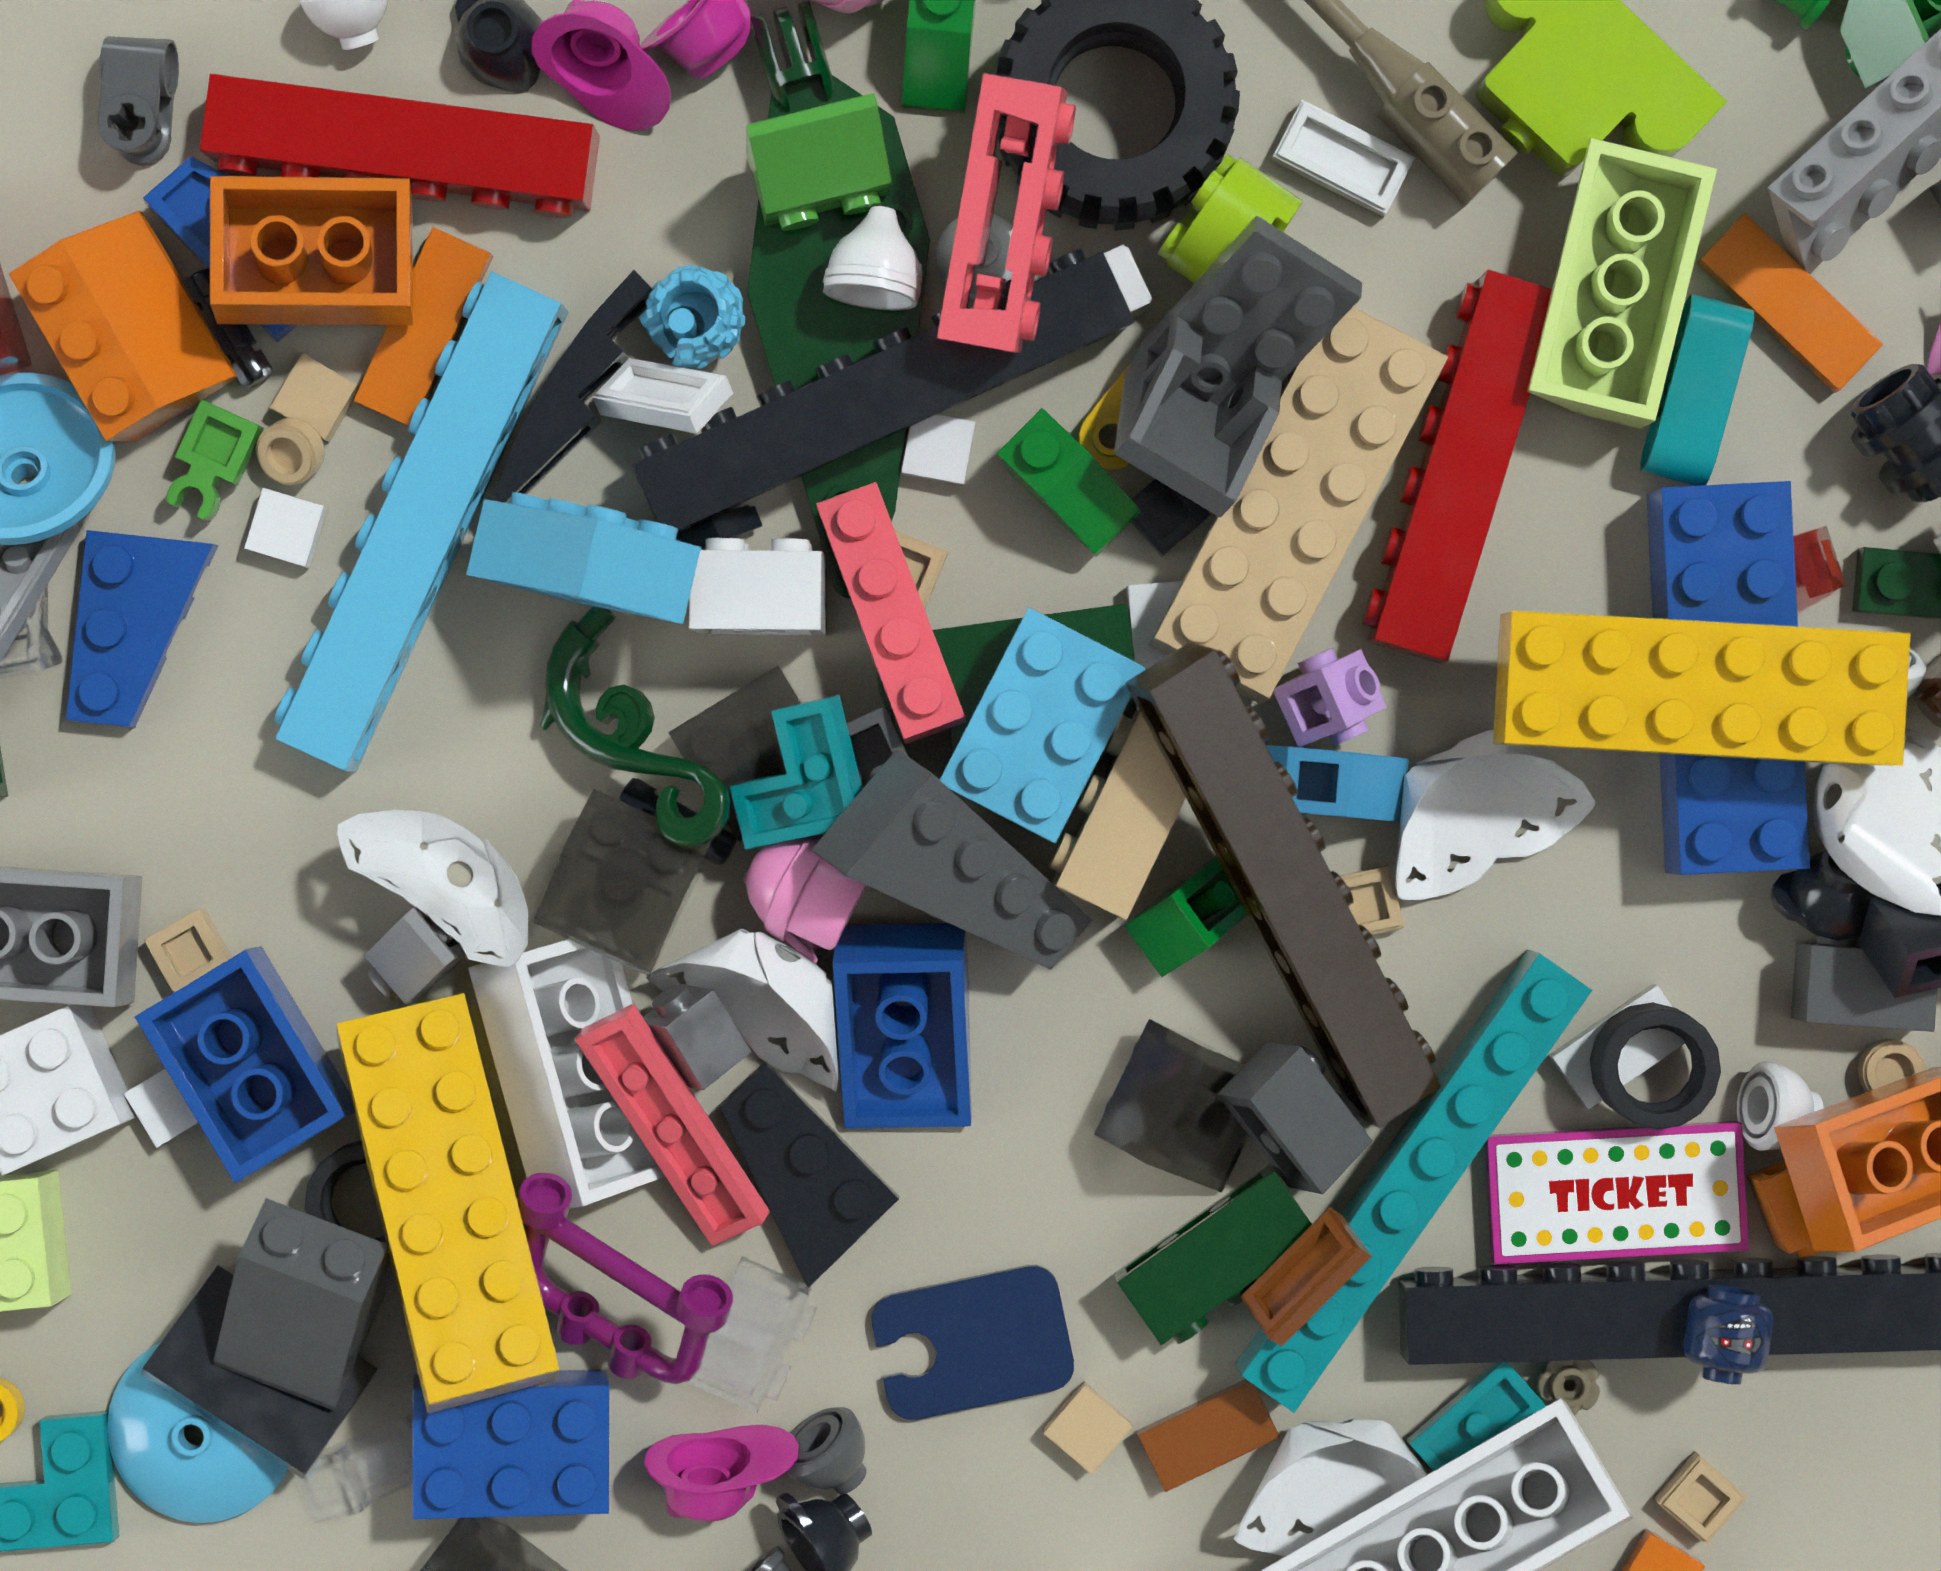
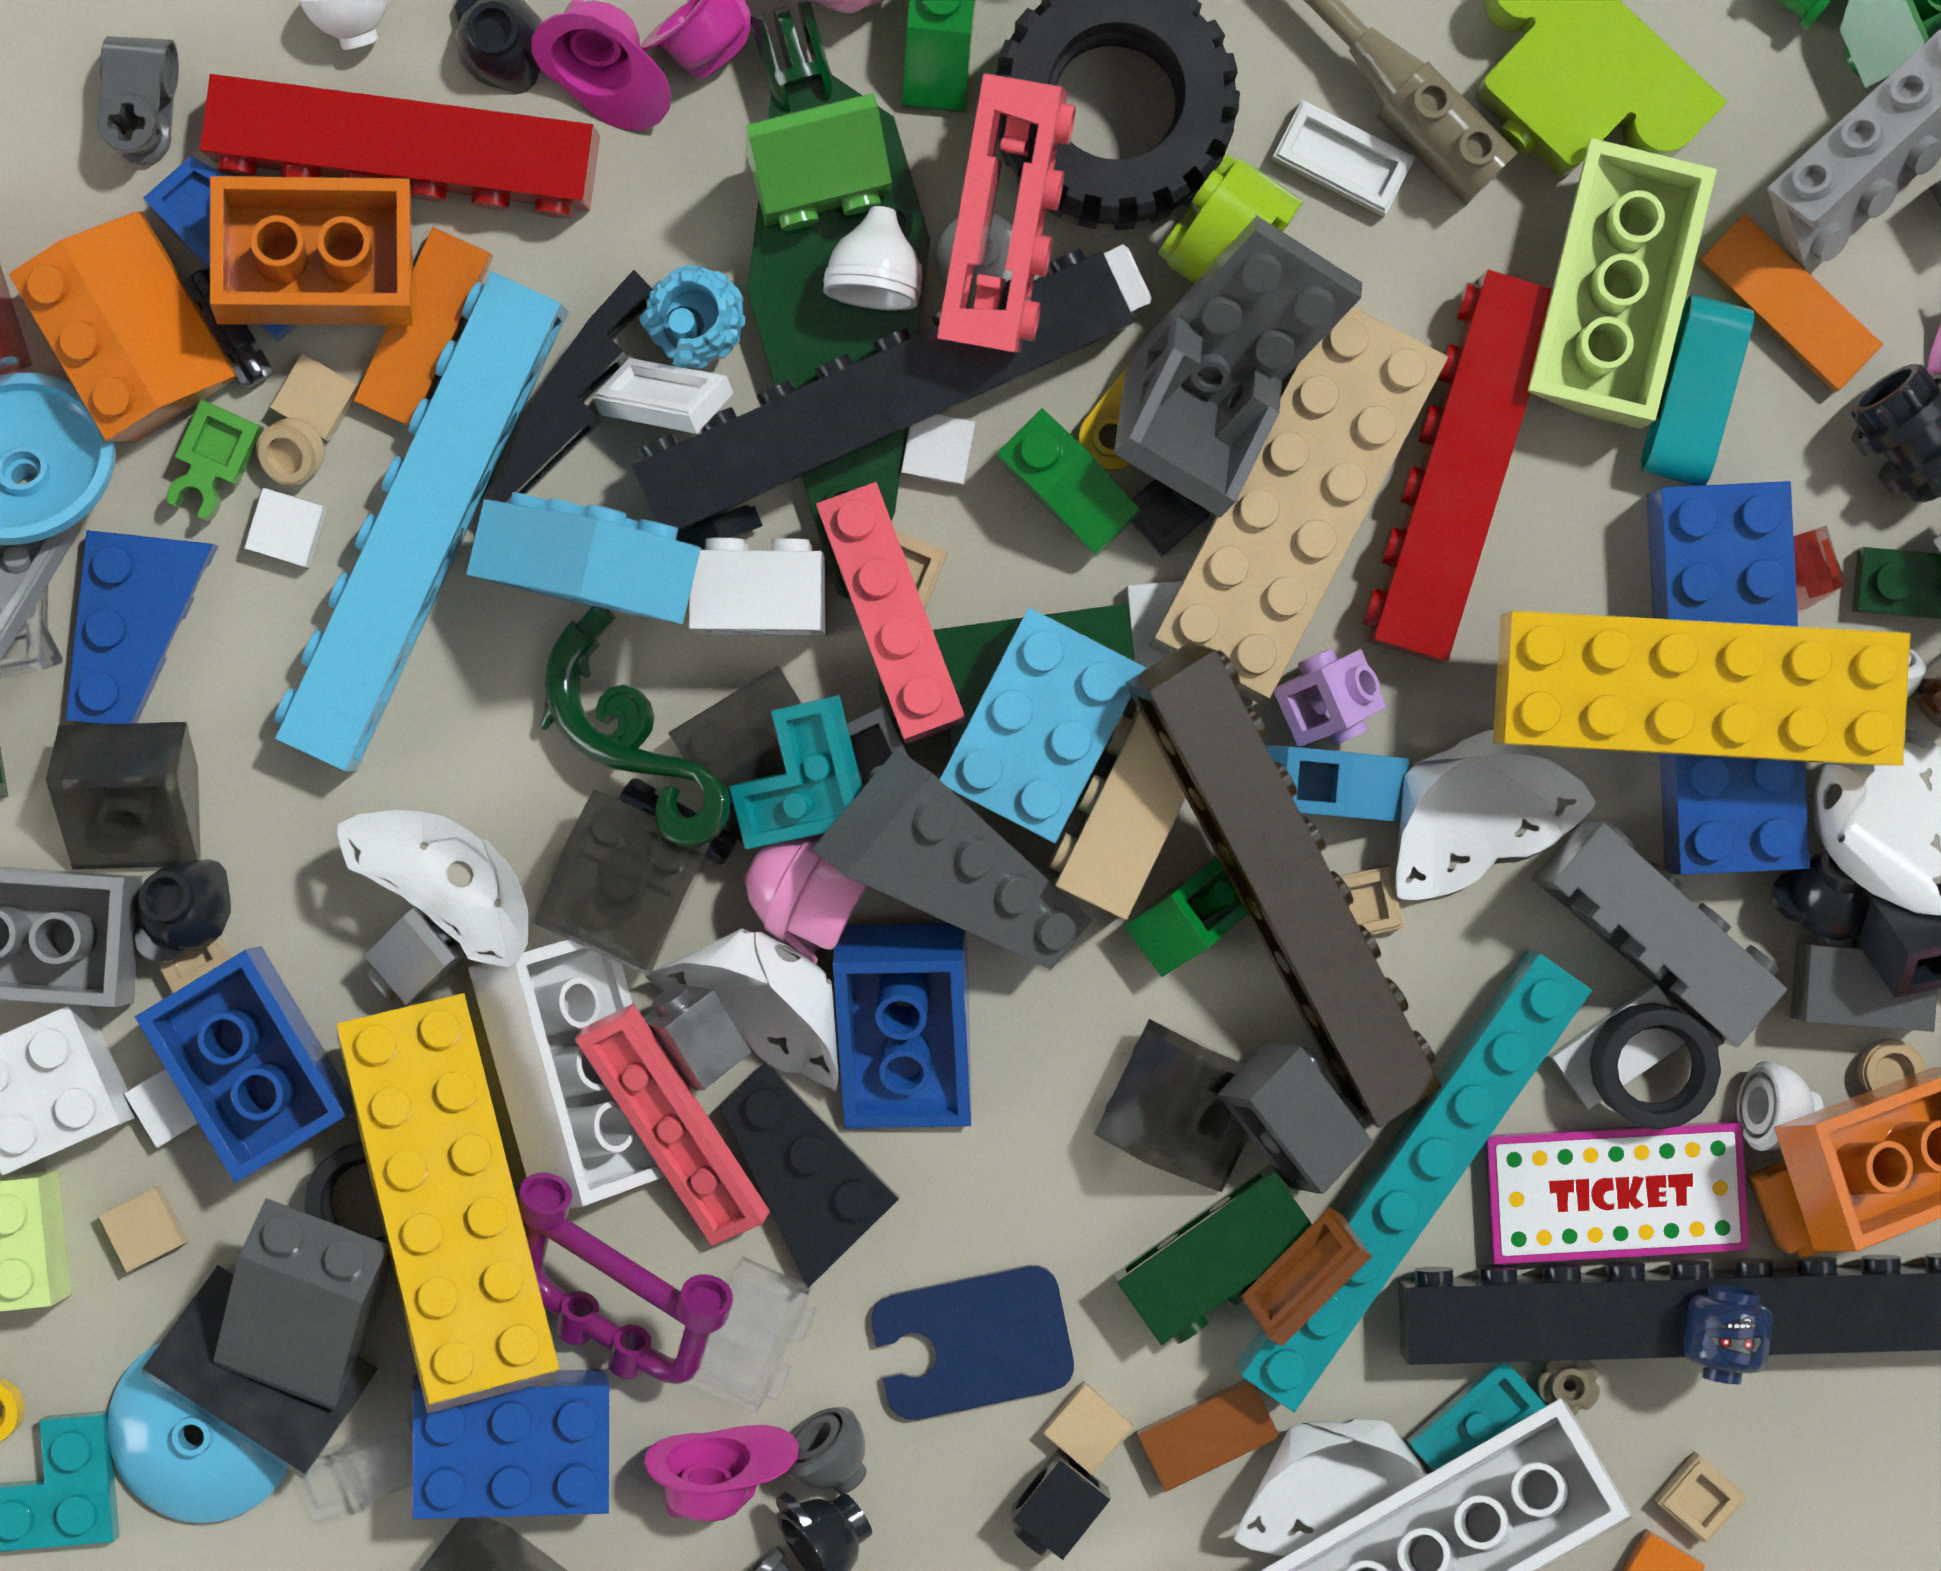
none -> clear smoke slope [46,722,201,870]
none -> tan tile [98,1185,189,1273]
none -> black piece [133,859,231,964]
none -> black brick [1012,1448,1111,1560]
none -> wedge [1532,820,1788,1048]

